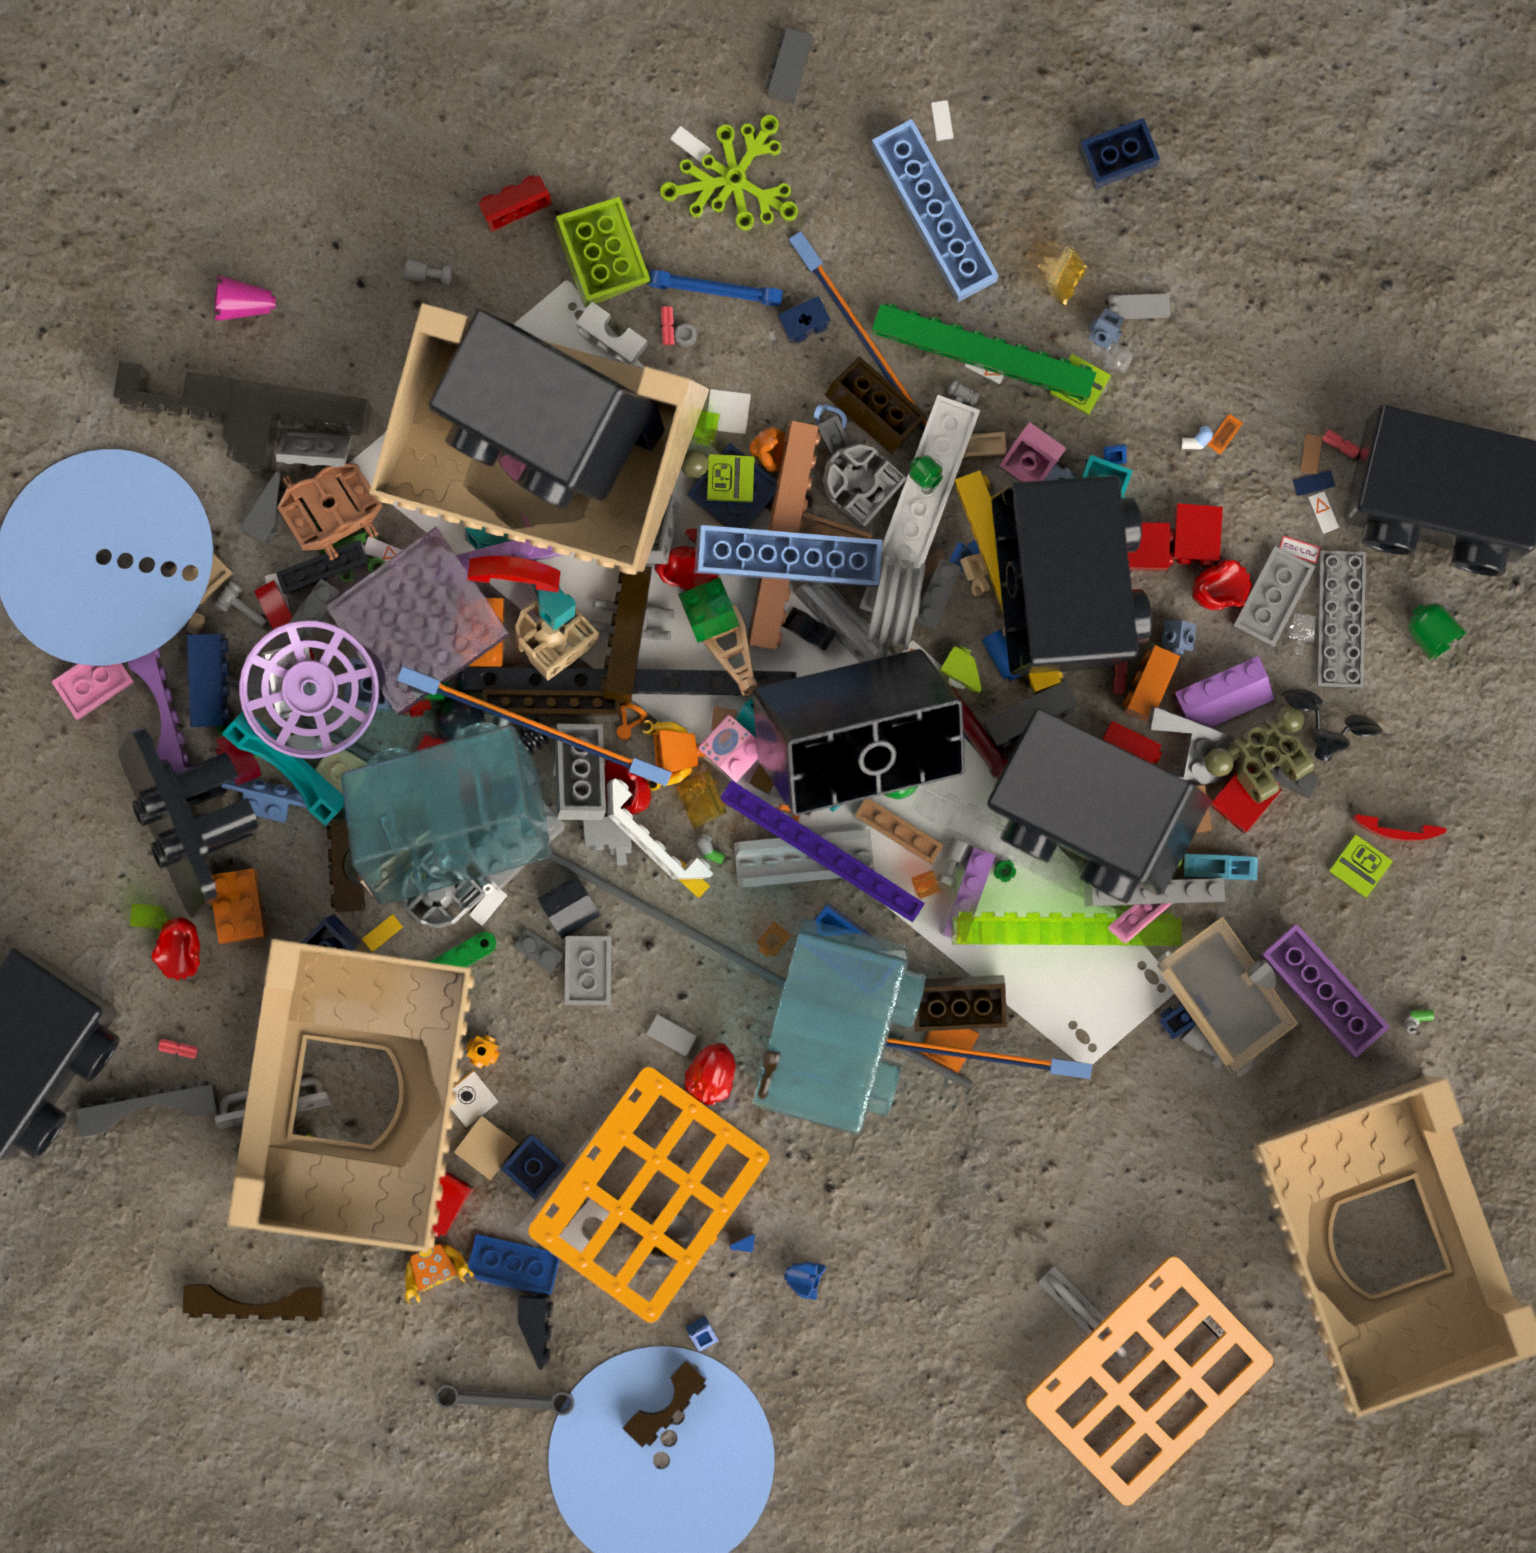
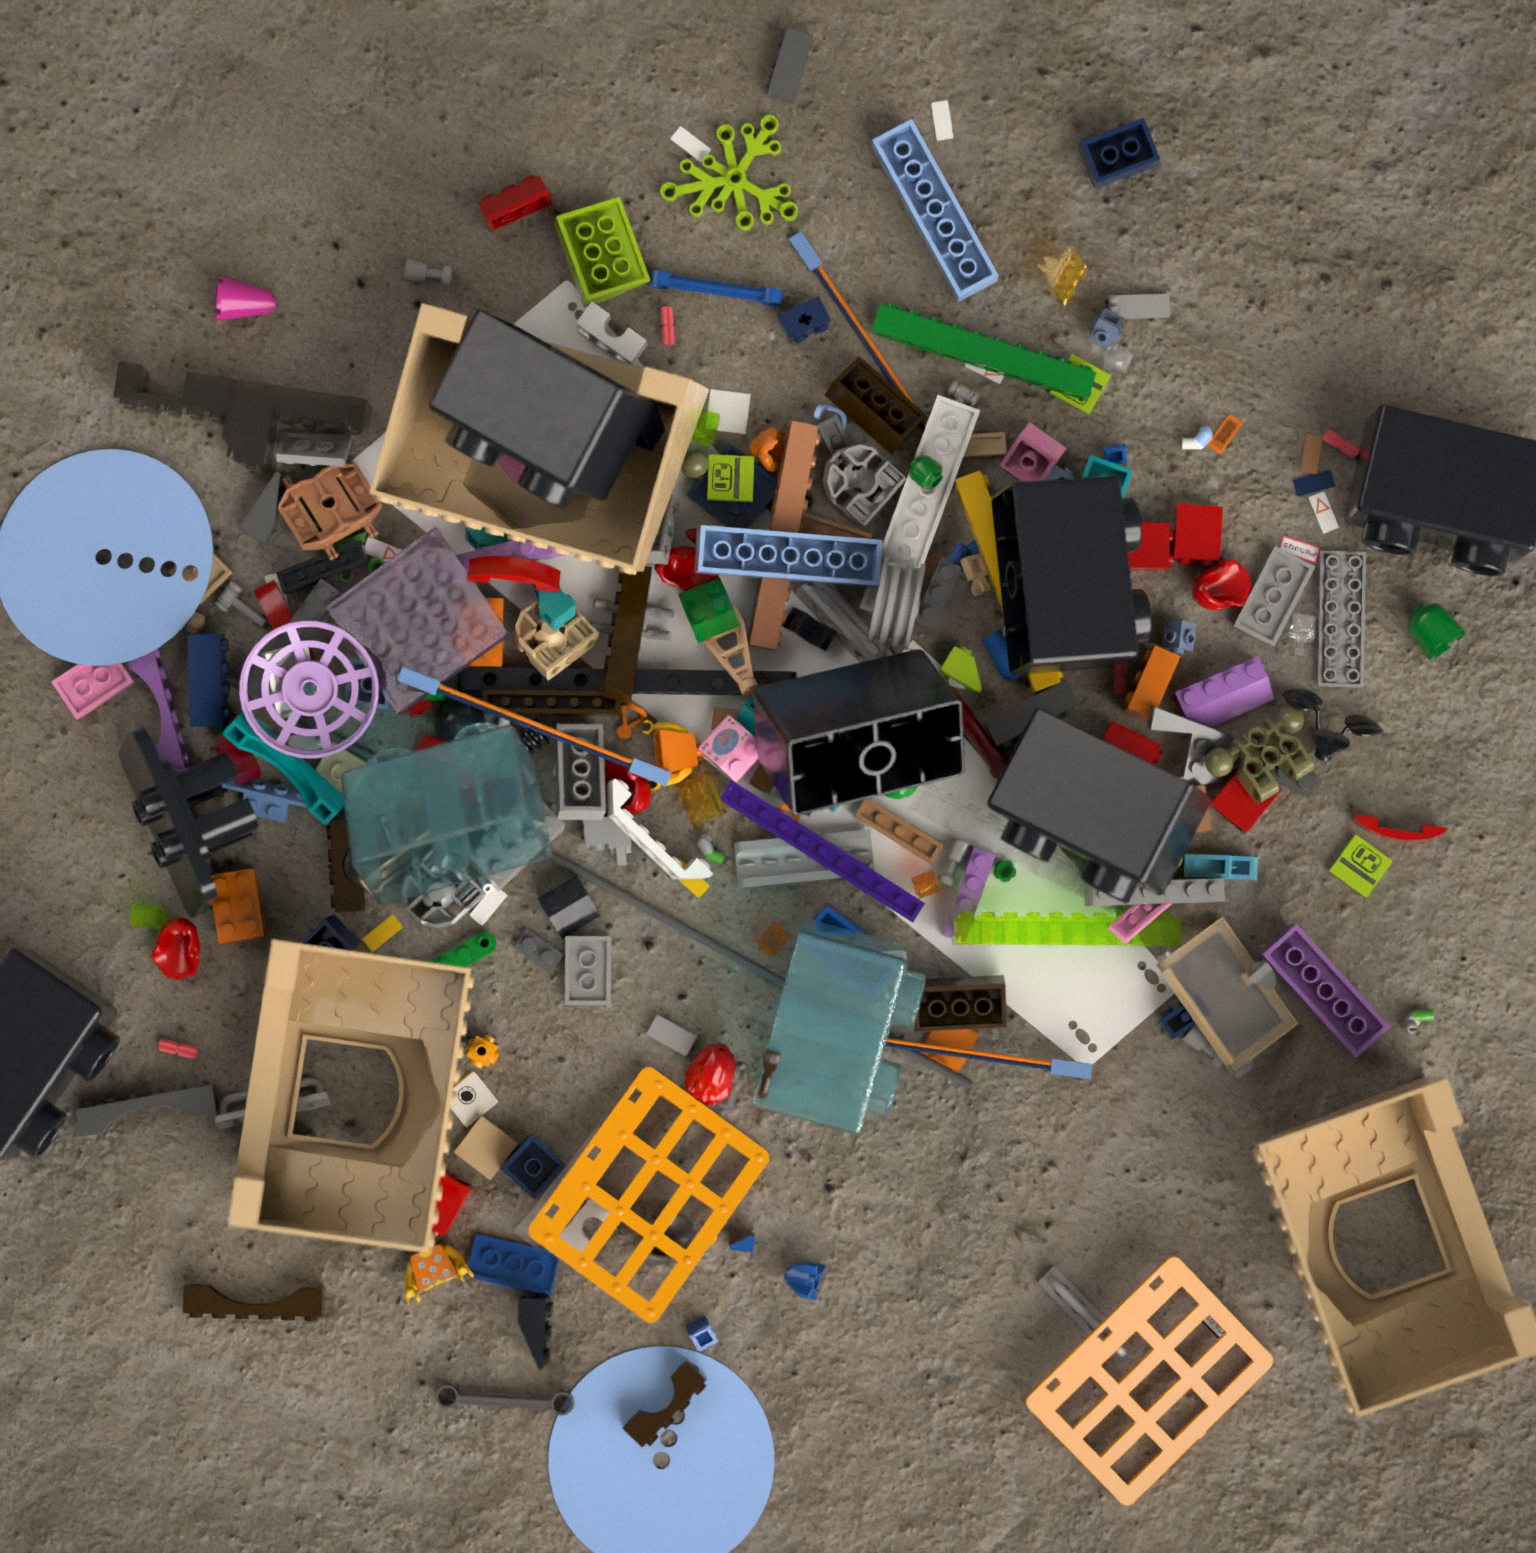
light grey tile [674,323,697,347] -> none

